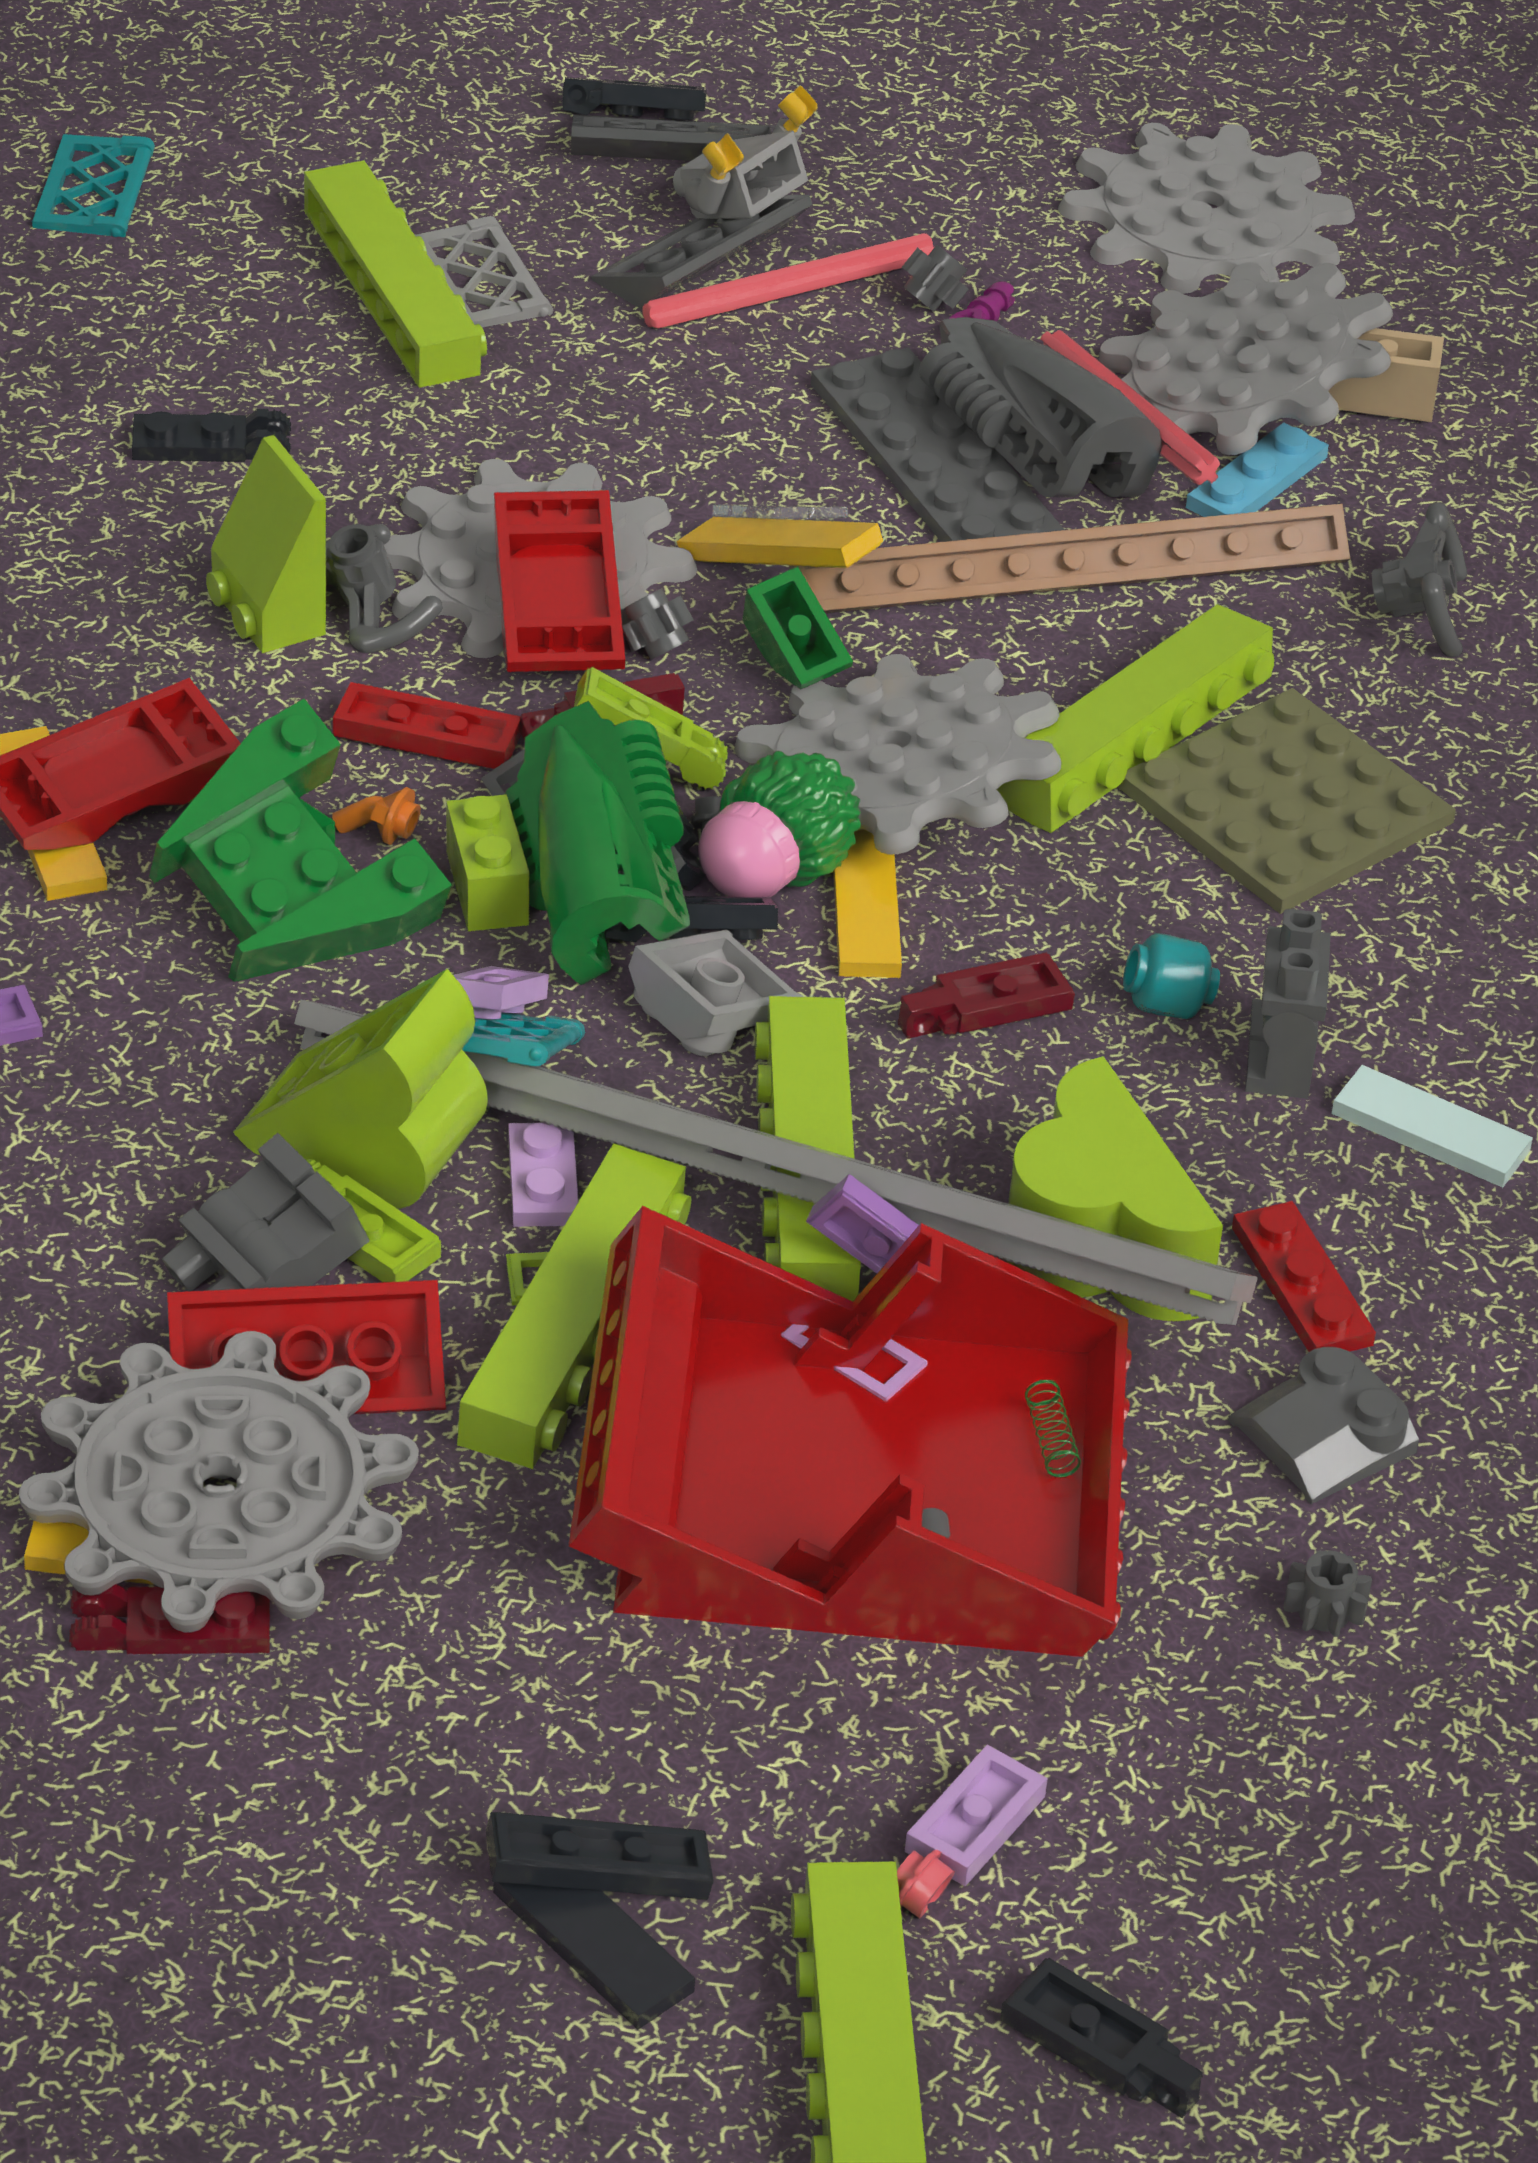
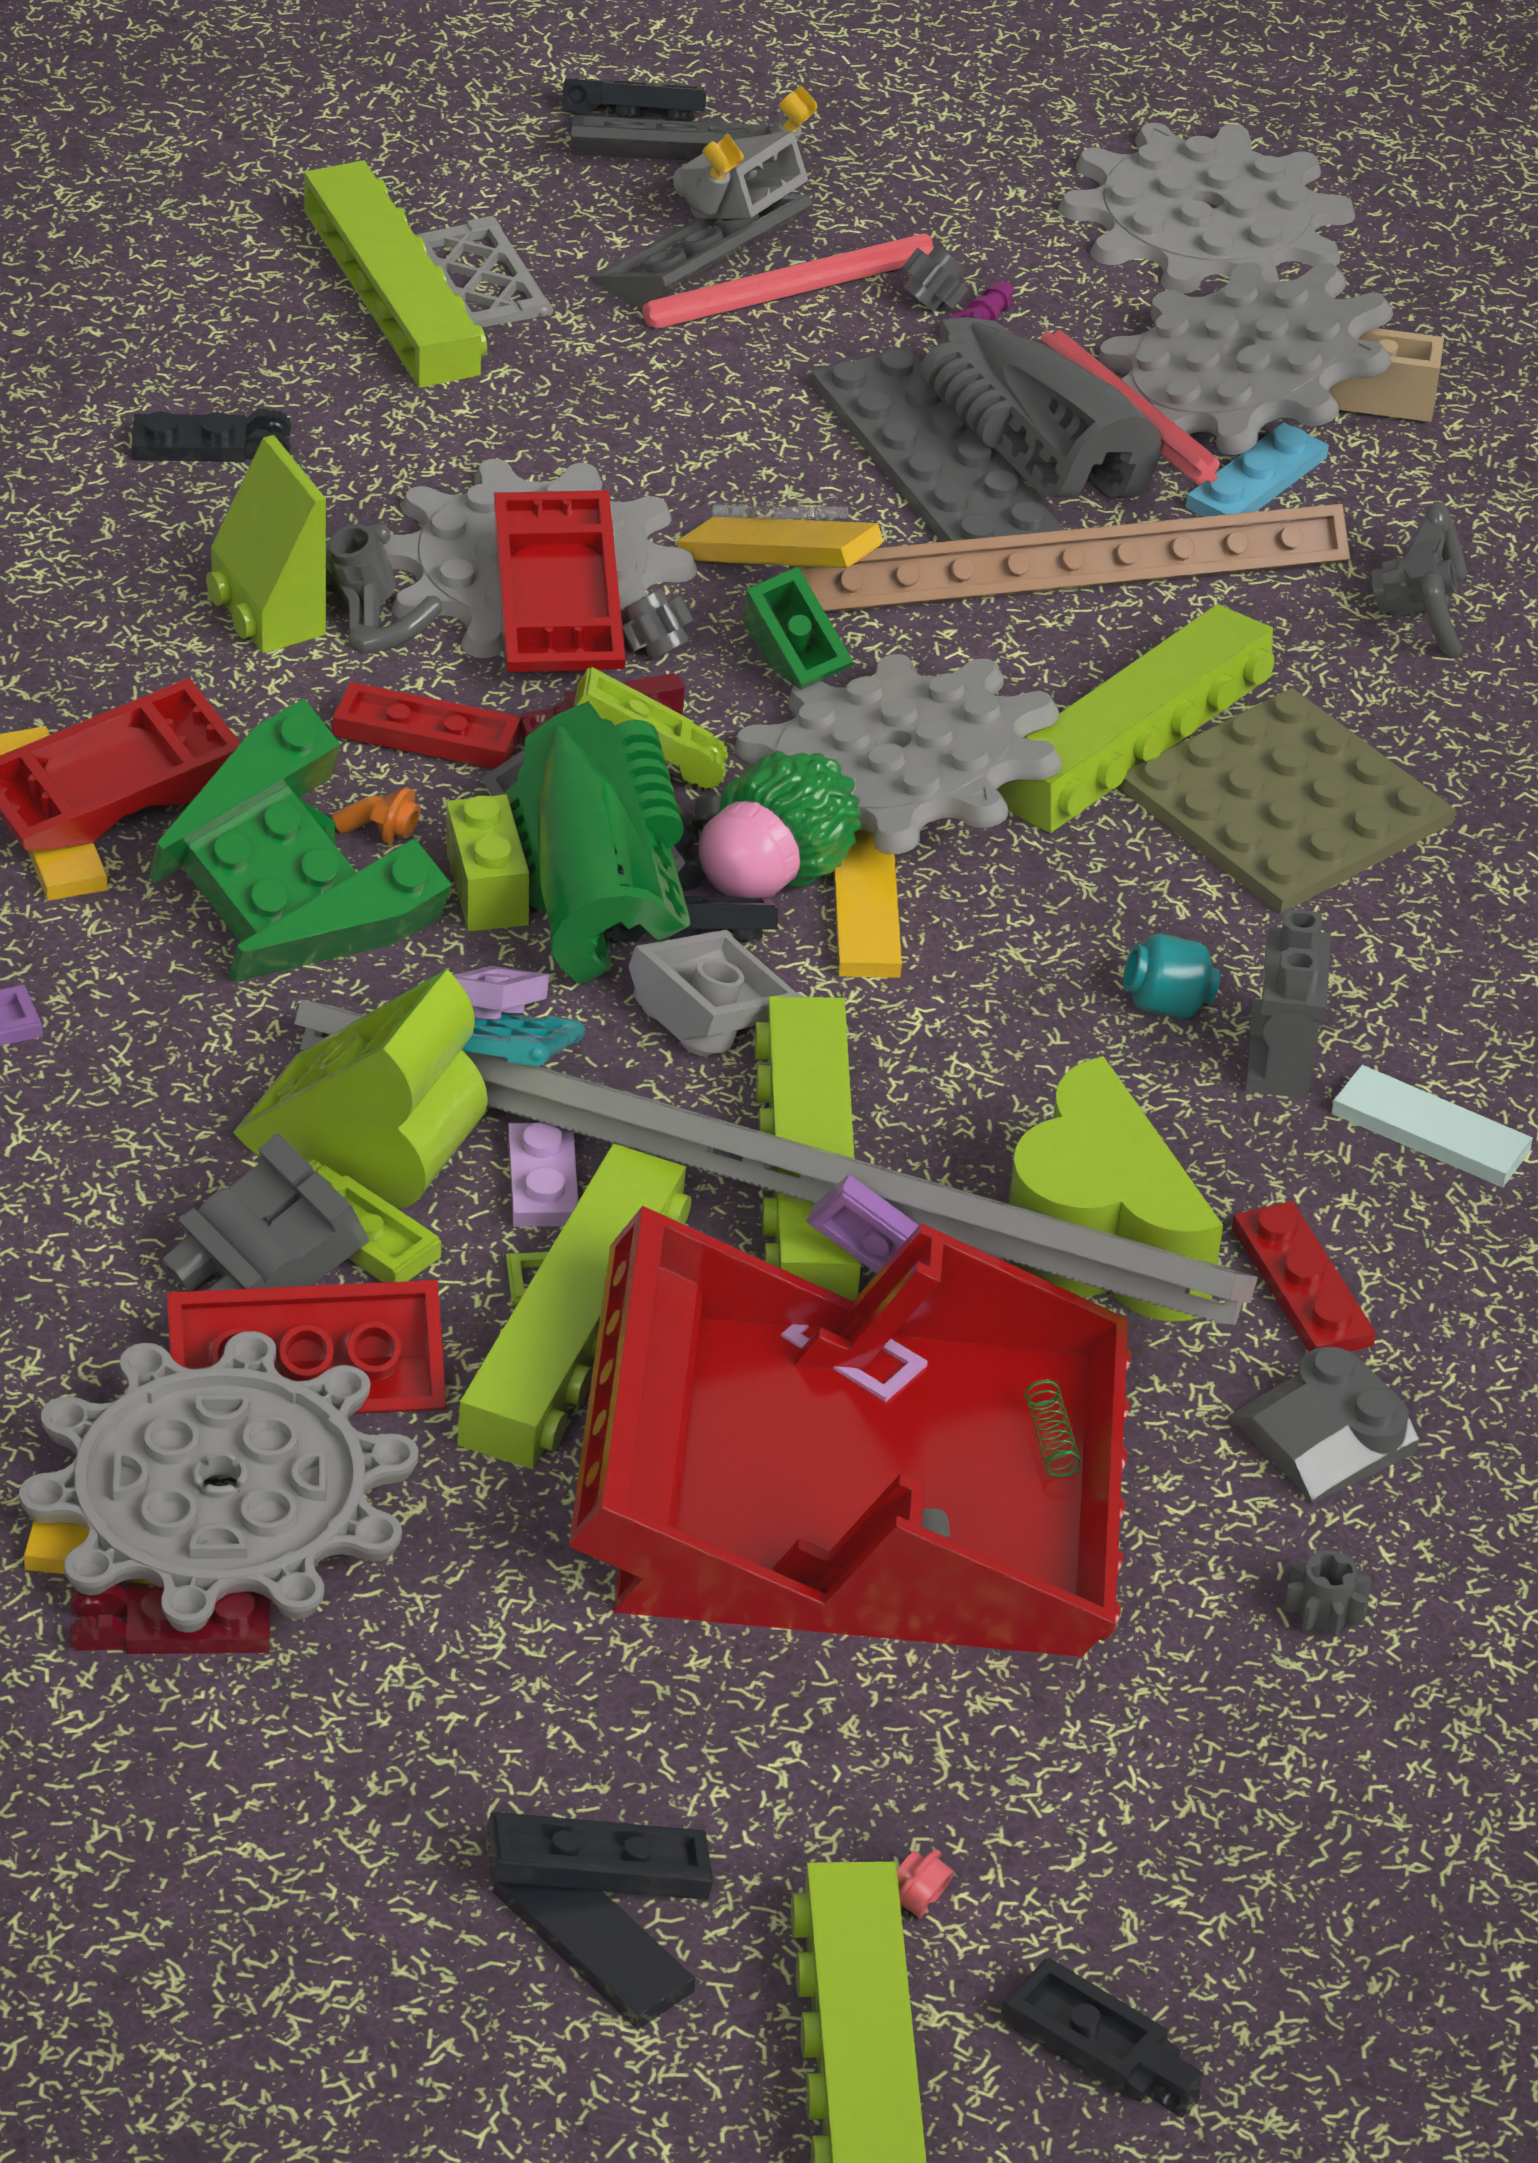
teal window [32,134,155,237] -> none
dark red hinge [898,952,1075,1039] -> none
lavender plate [905,1744,1048,1886] -> none

